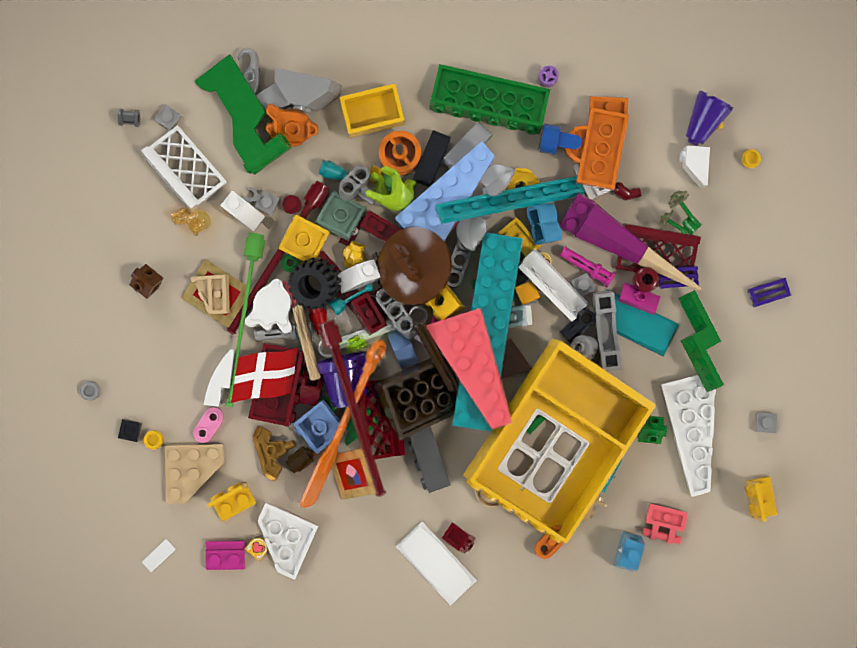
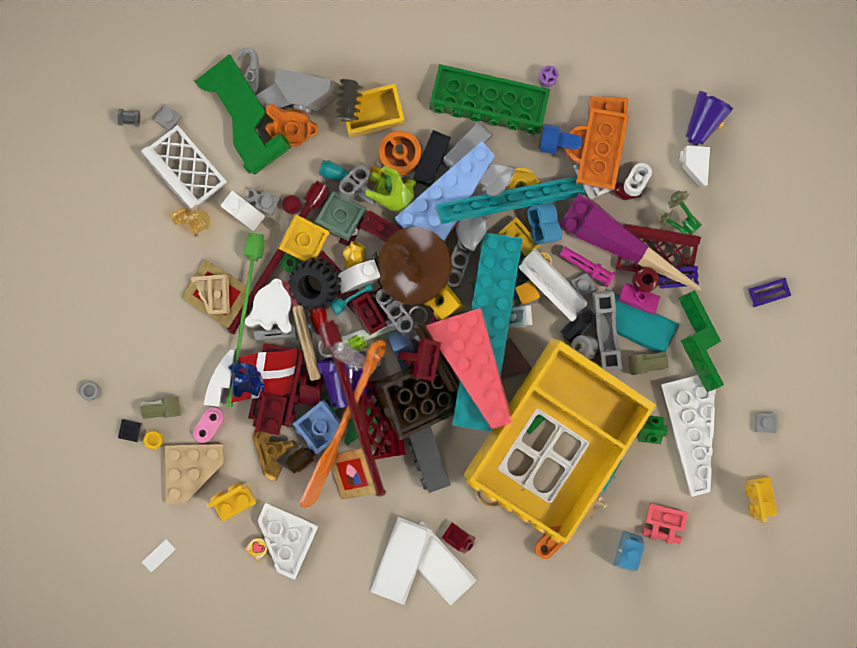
reddish brown brick [129,264,164,299] -> none
dark pink plate [206,540,245,570] -> none
yellow plate [741,149,761,168] -> none
none -> olive piece [140,397,181,419]
none -> clear blue helmet [229,361,265,398]
none -> dark red bracket [253,392,288,435]
none -> clear plate [332,342,366,371]
none -> clear smoke piece [334,79,364,122]
none -> white piece [370,517,432,605]
none -> dark red bracket [398,338,441,381]
none -> white plate [624,163,652,196]
none -> olive piece [628,352,668,375]

